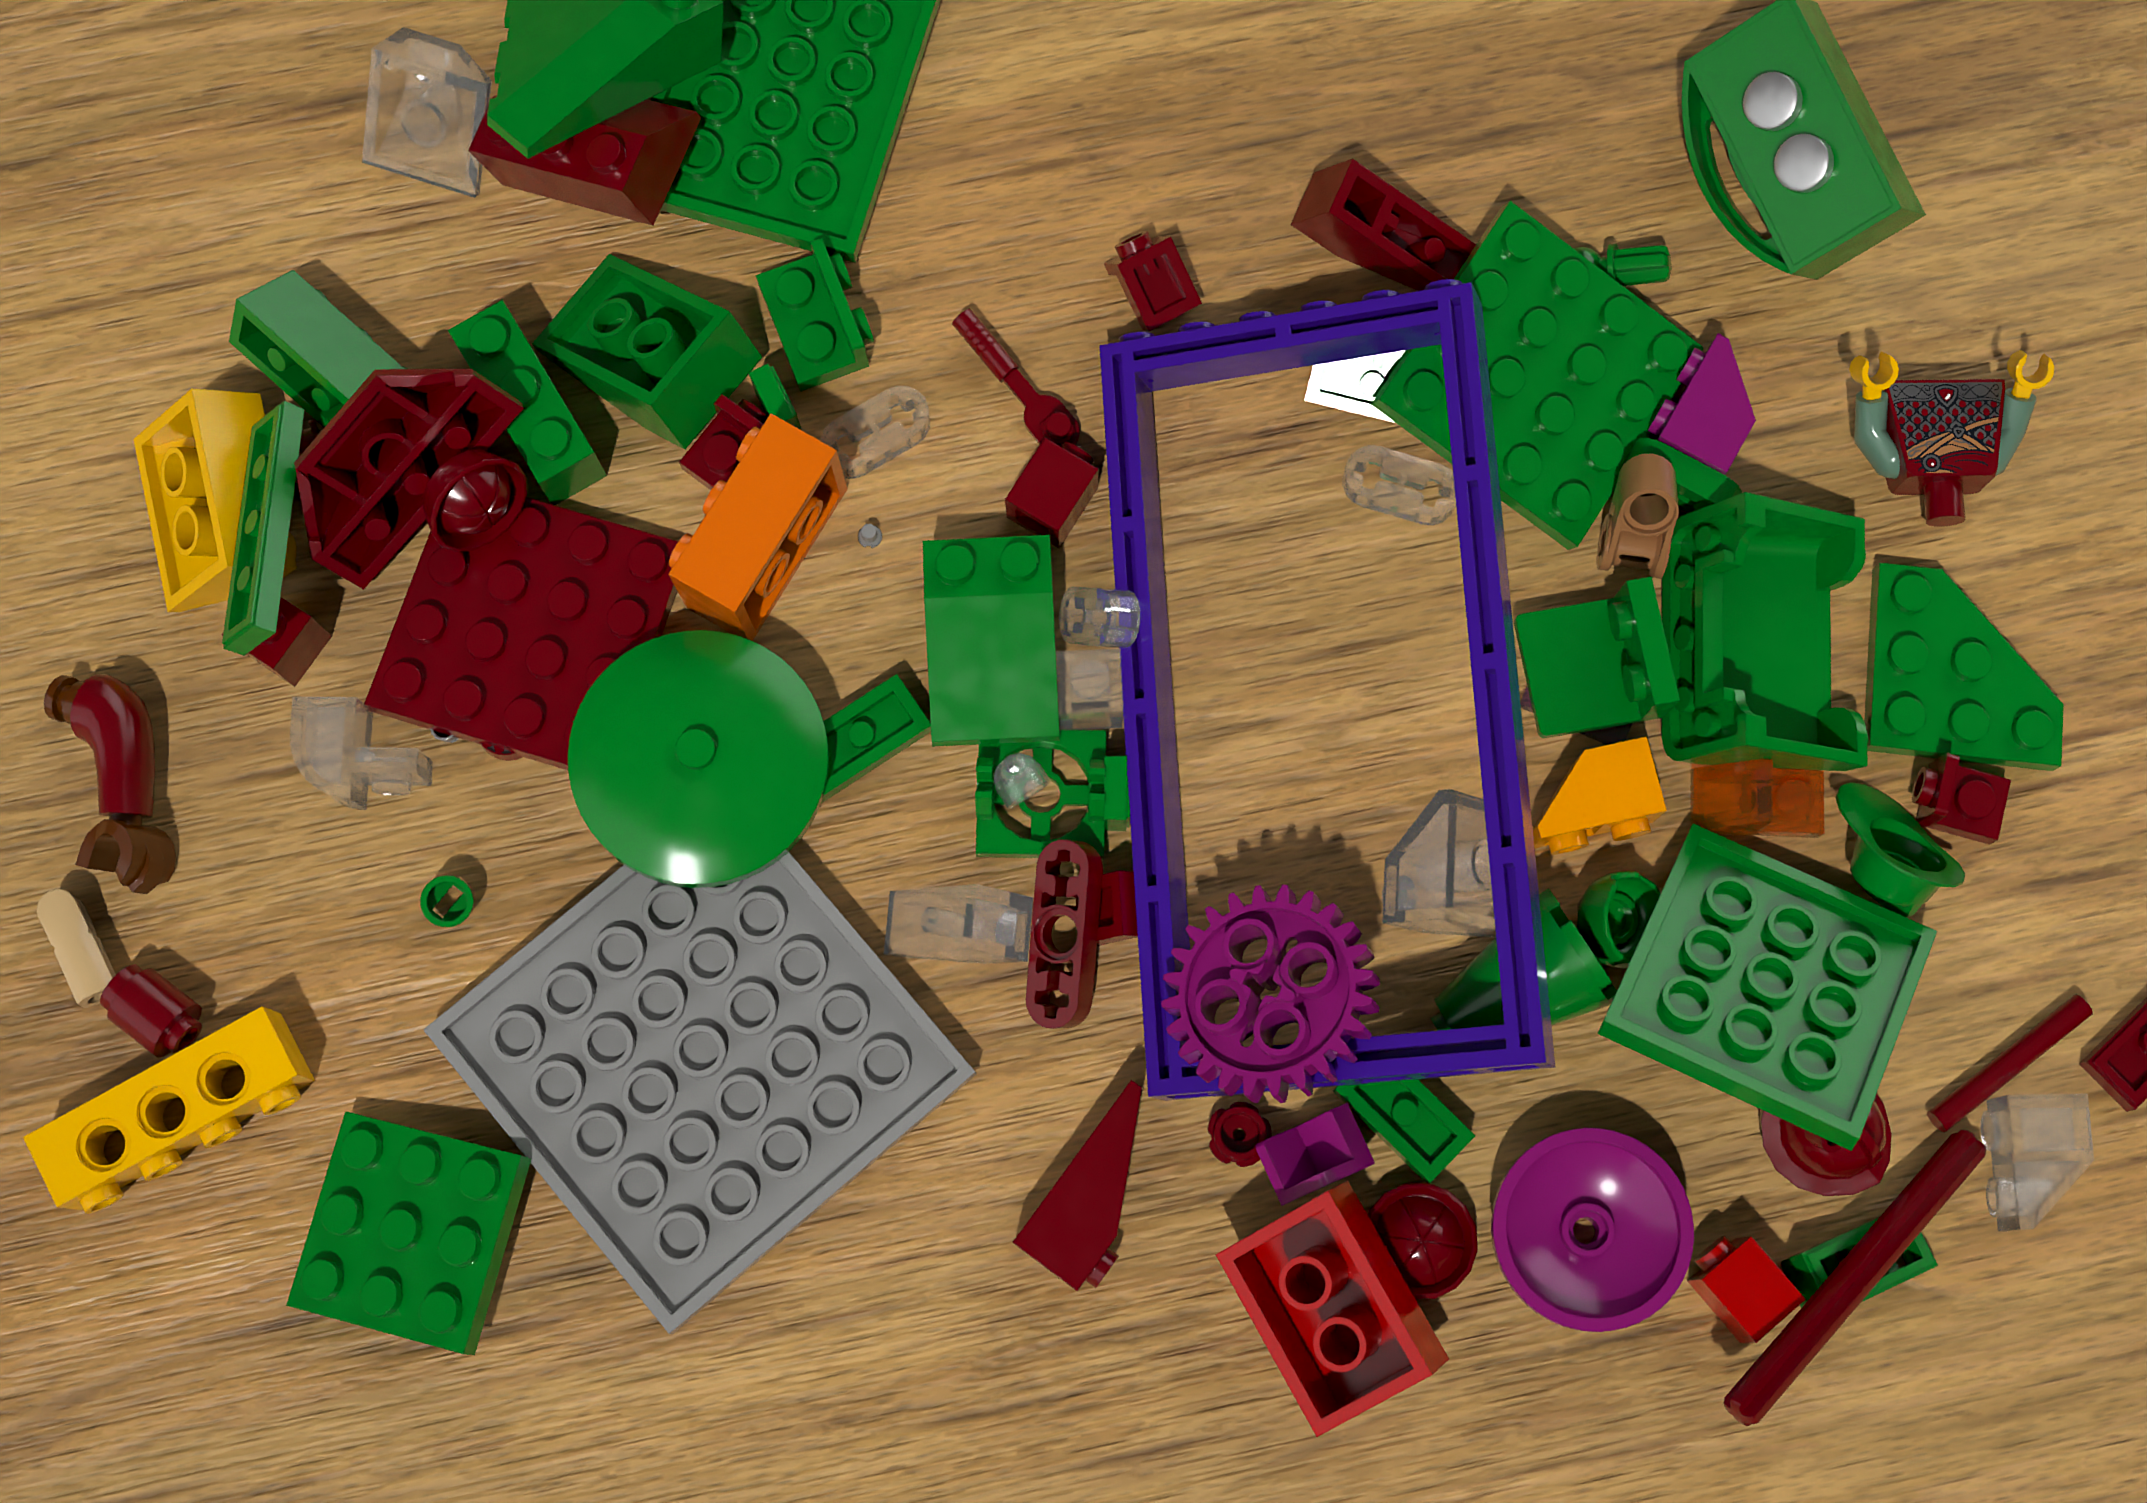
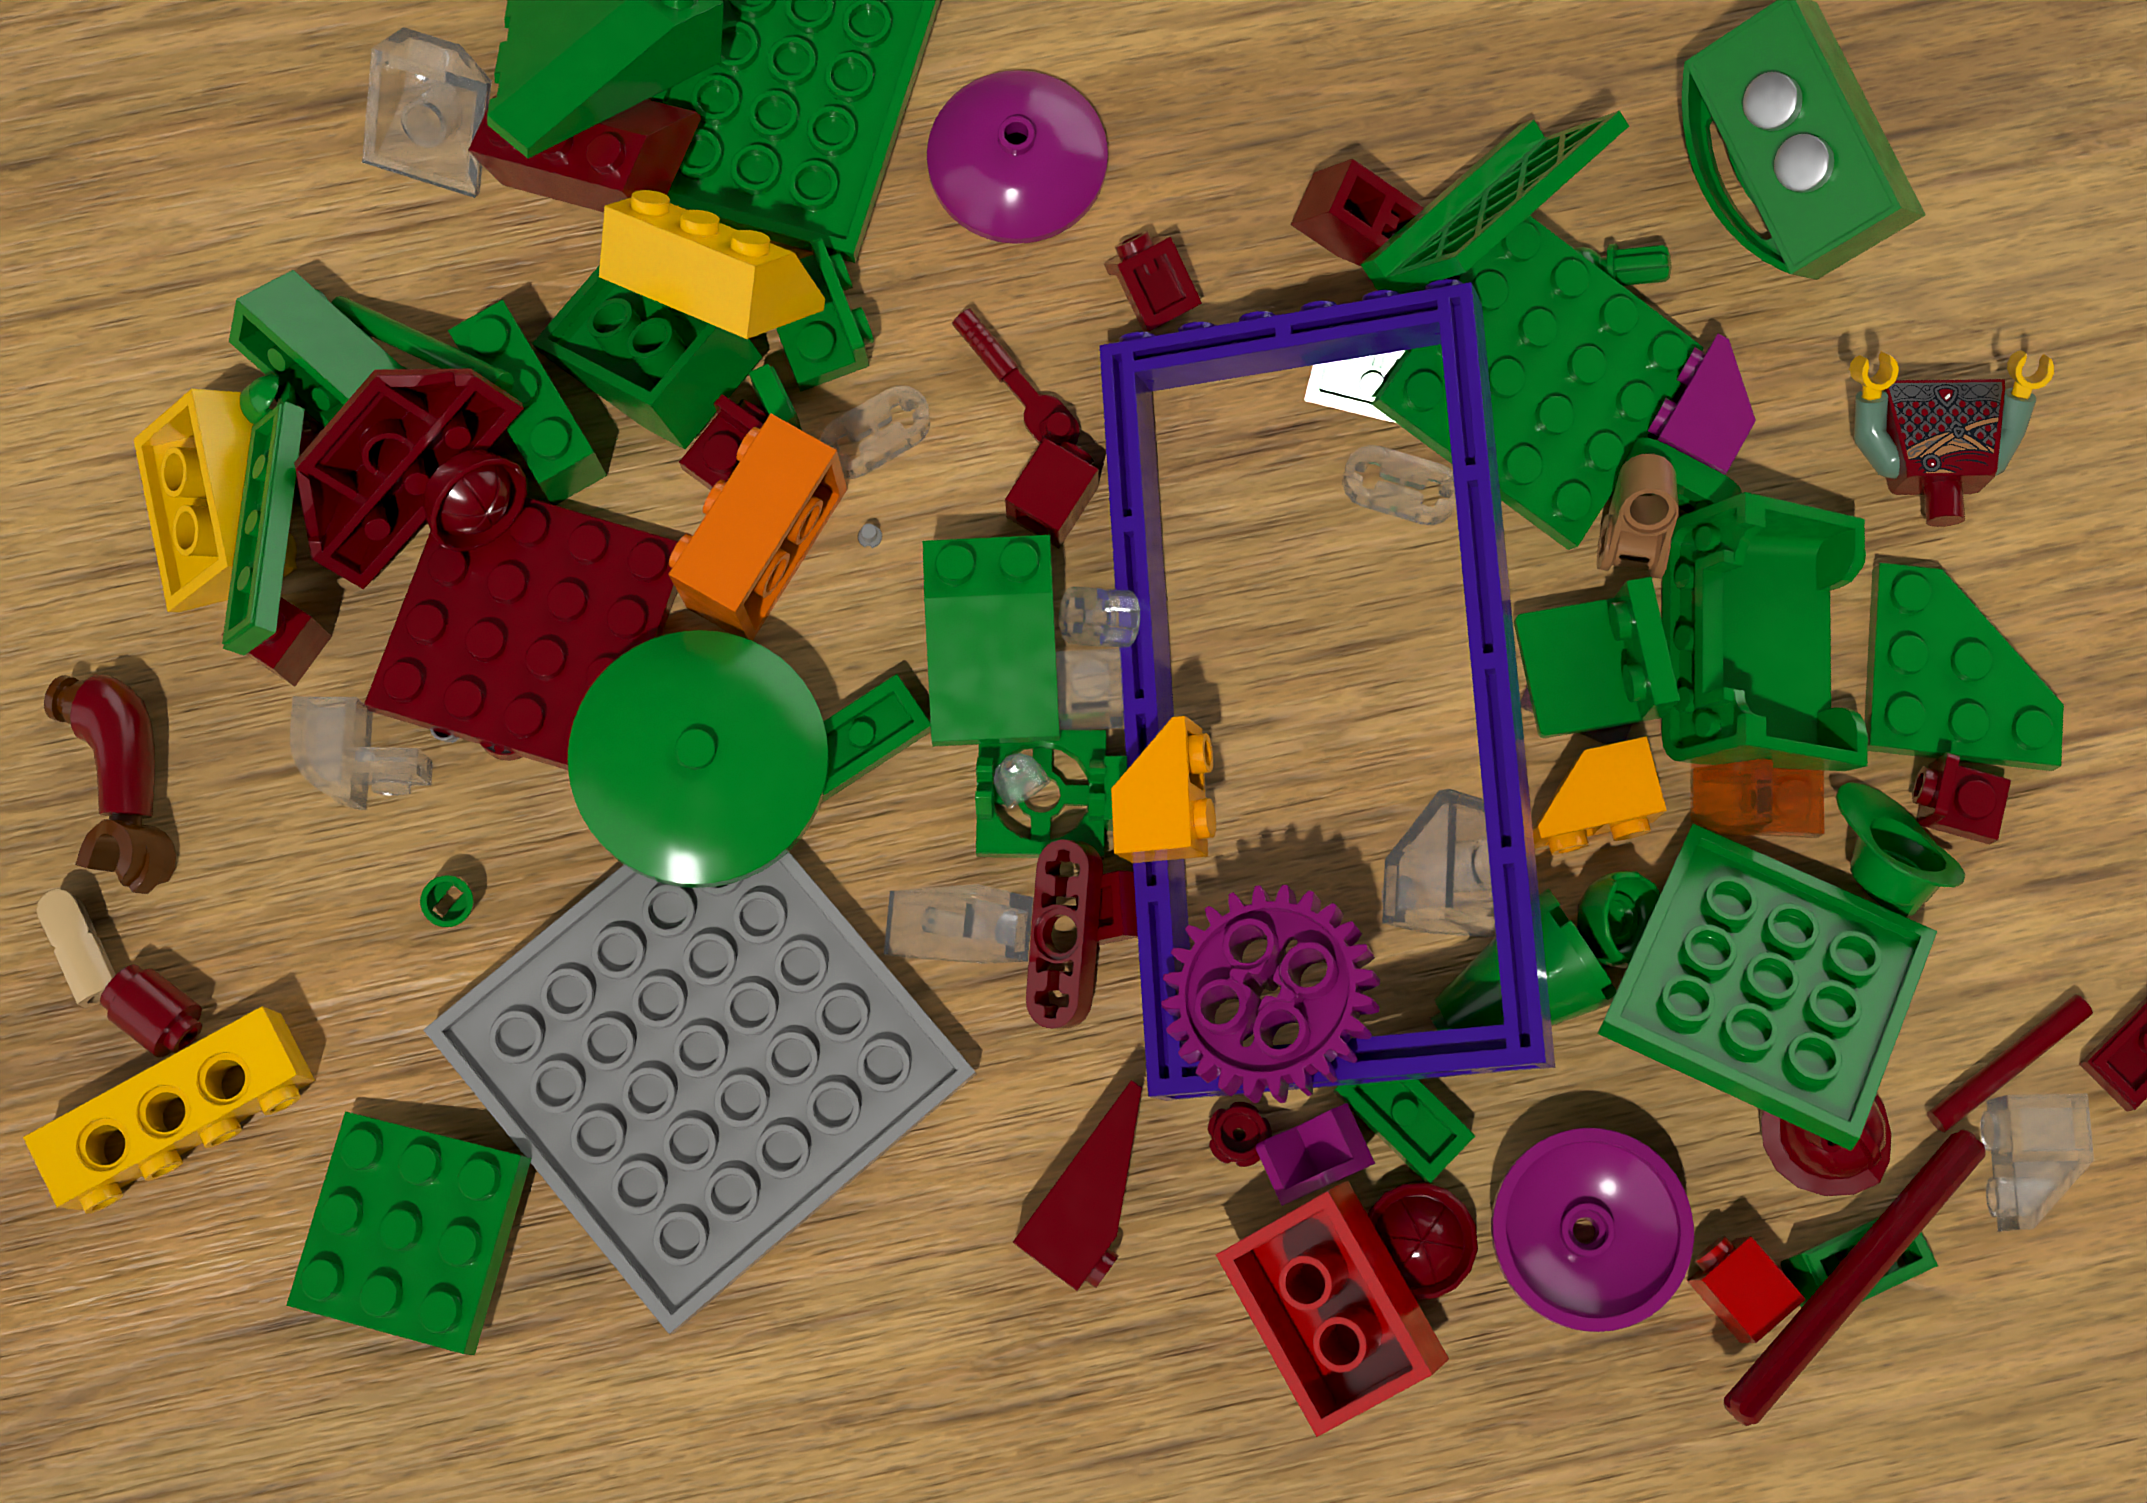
none -> green hinge [240,374,297,425]
none -> green bar [331,296,514,393]
none -> yellow slope [599,190,825,339]
none -> magenta dish [927,70,1108,244]
none -> light orange slope [1111,716,1216,863]
none -> green fence [1360,110,1629,294]

